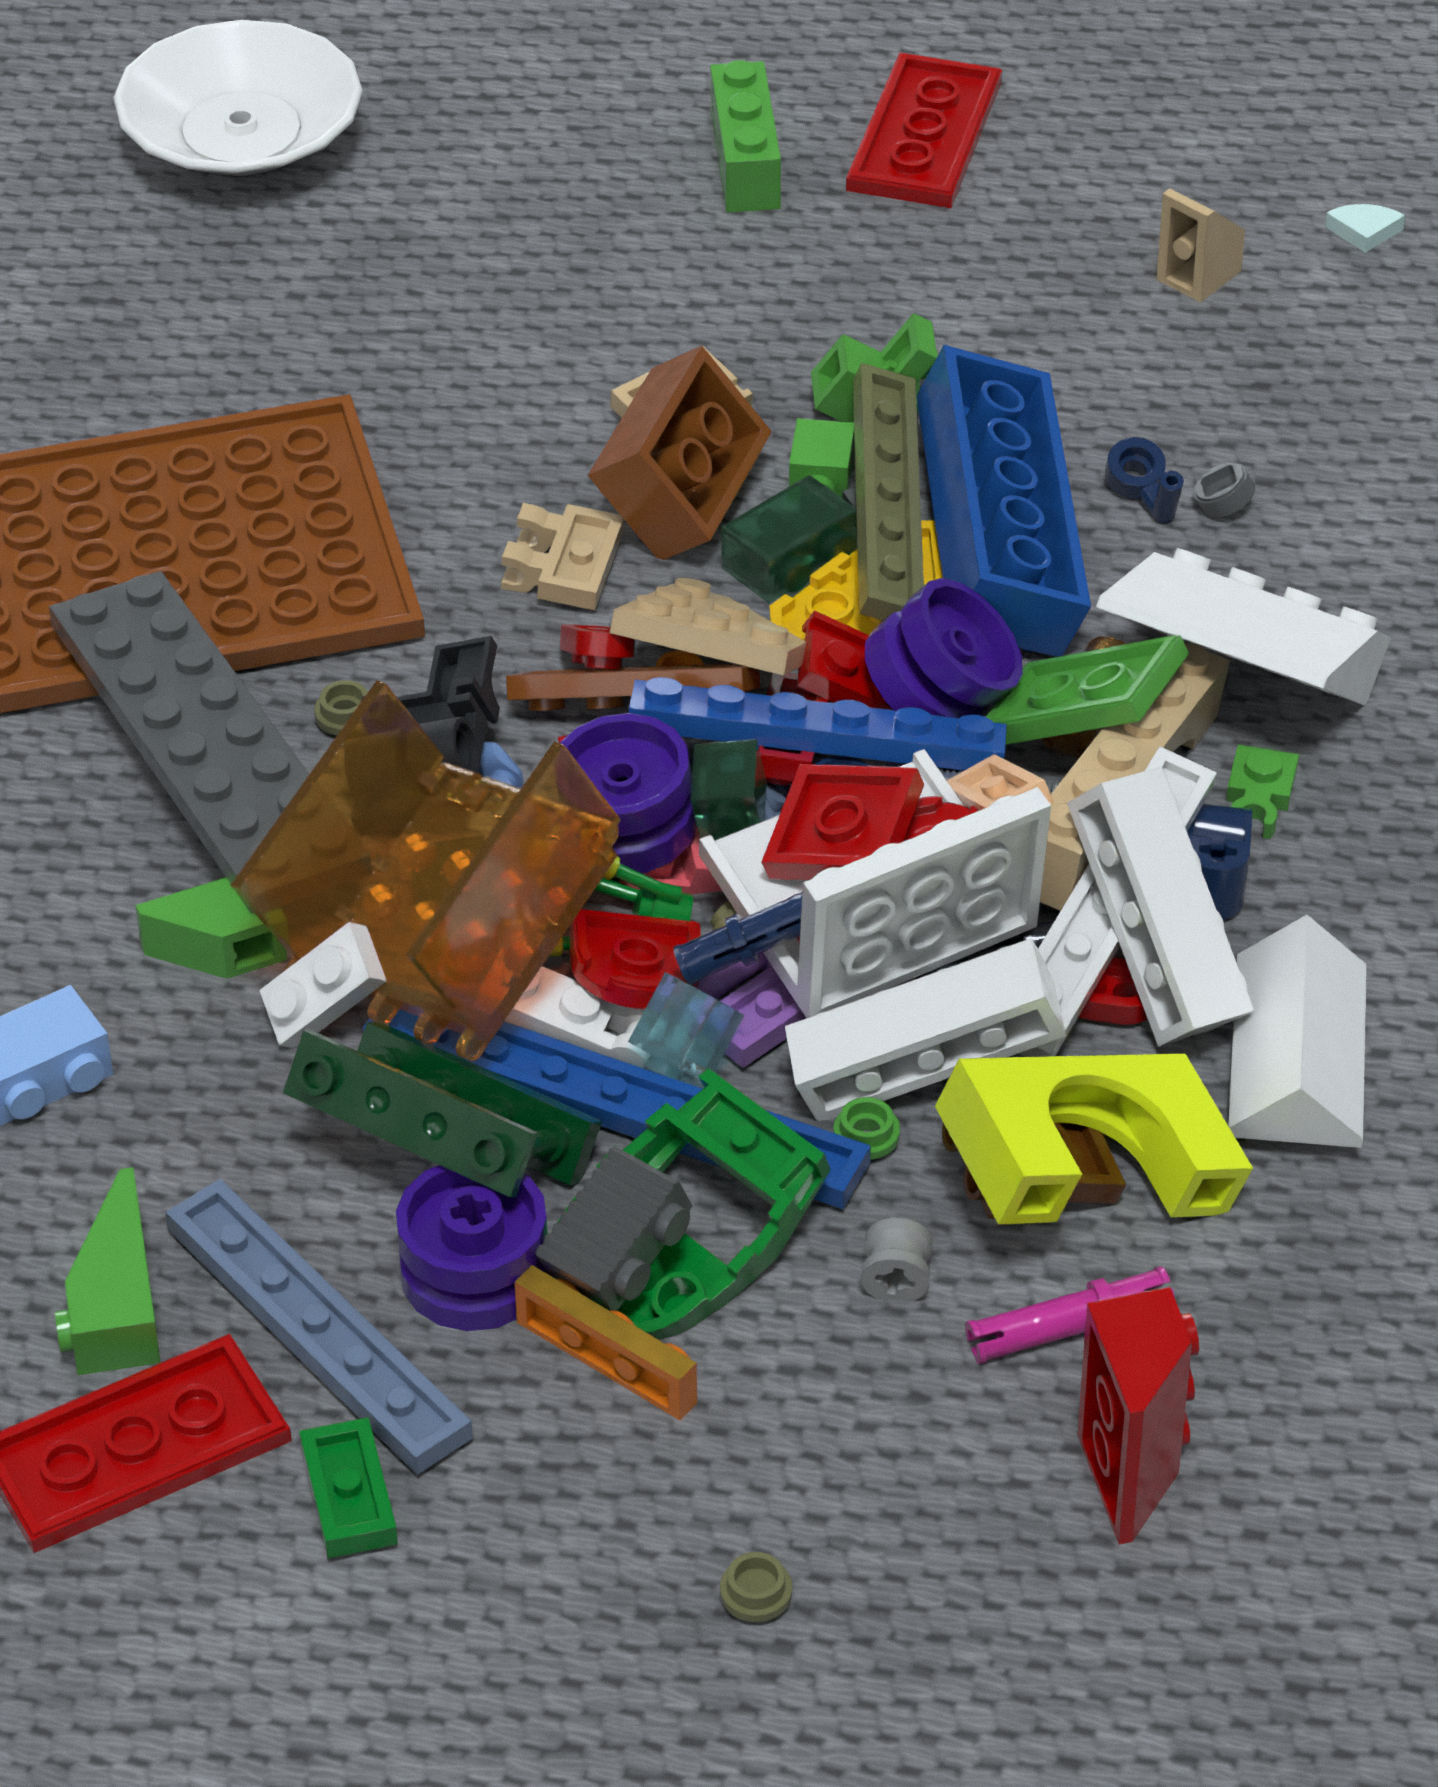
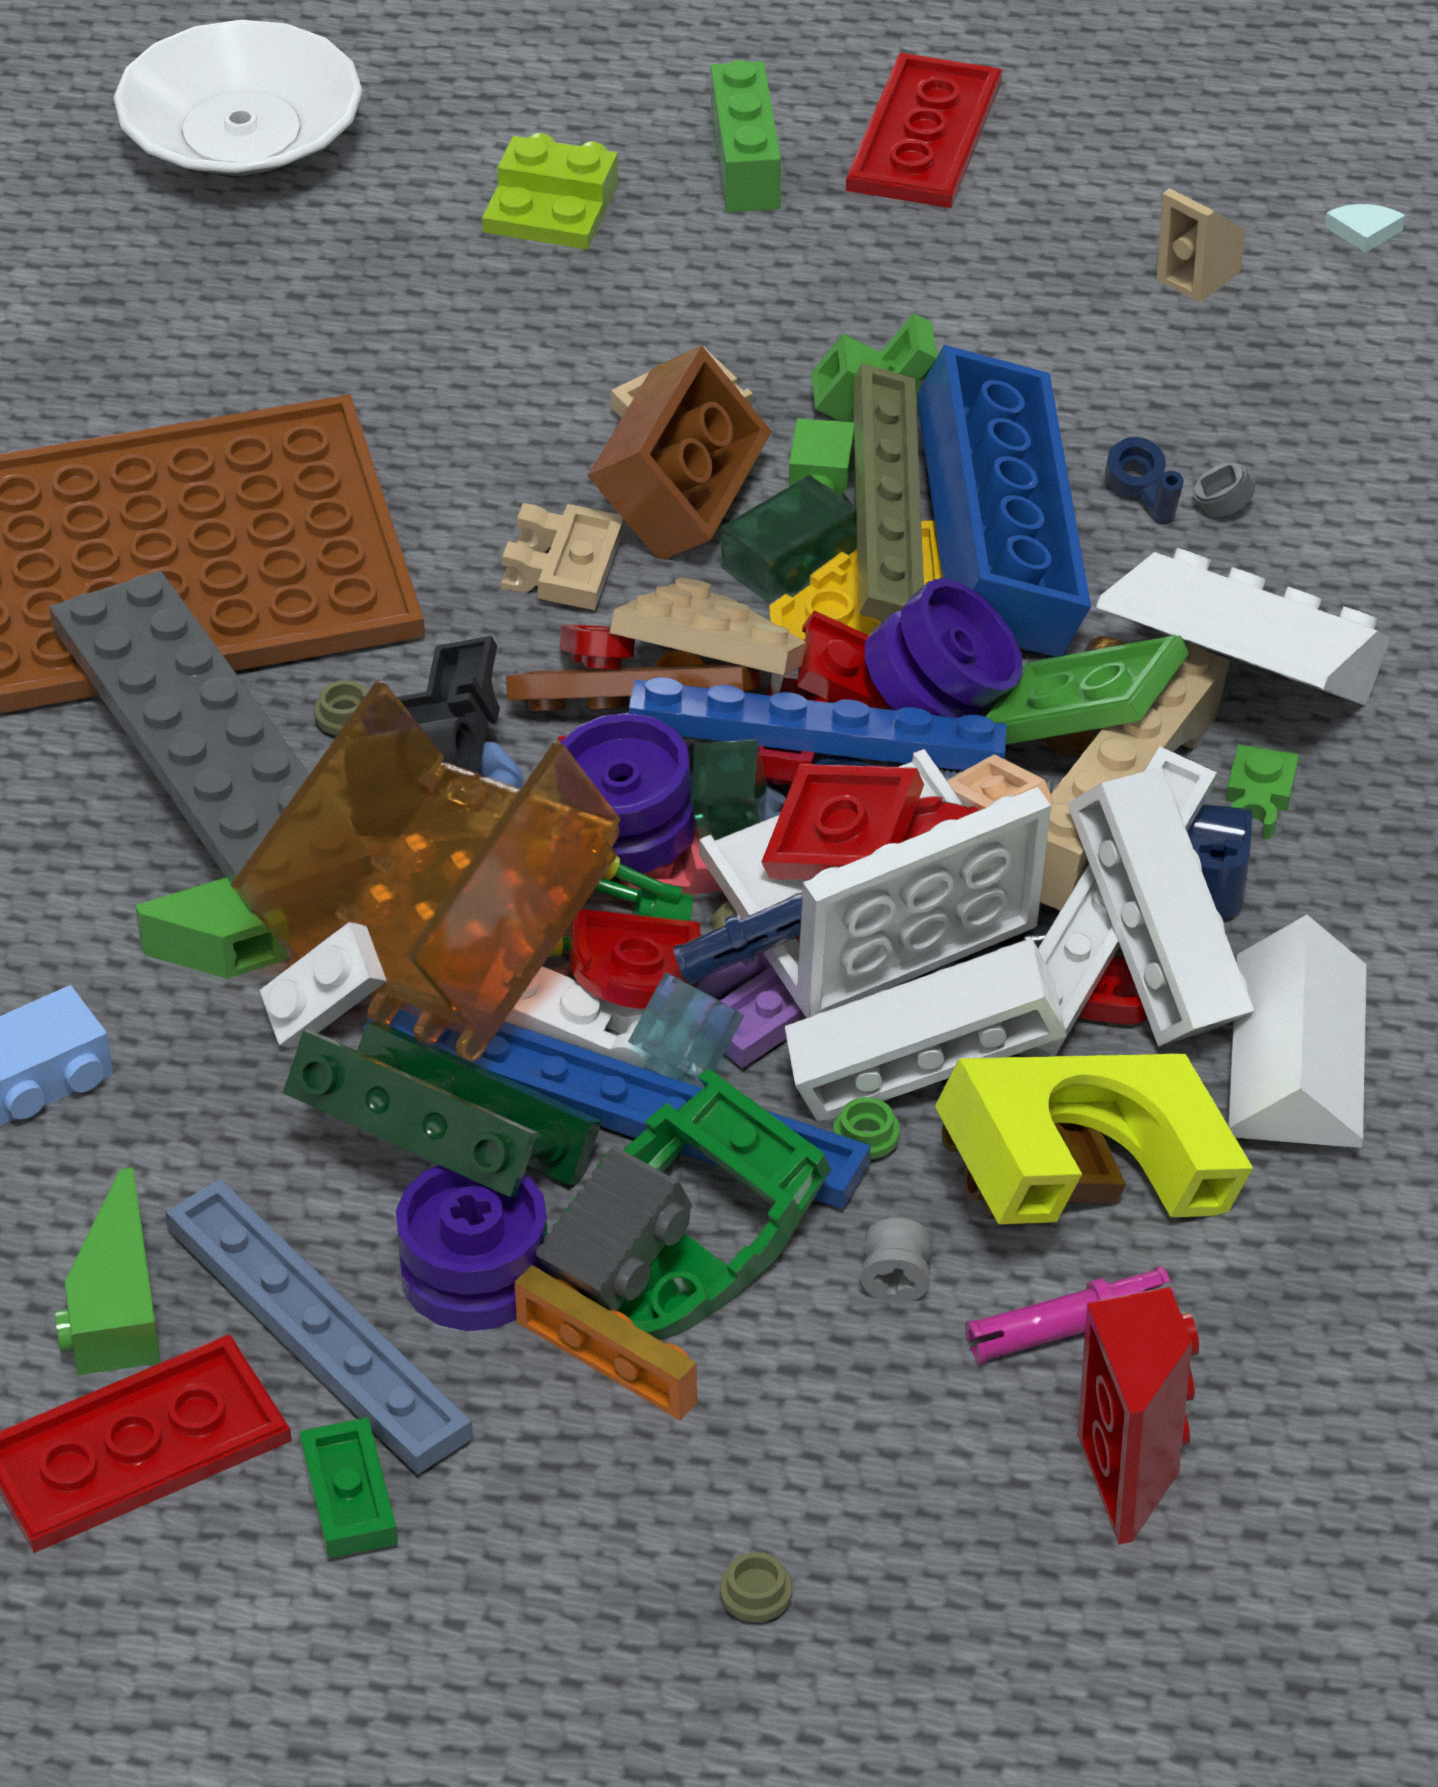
none -> lime plate [482,133,619,250]

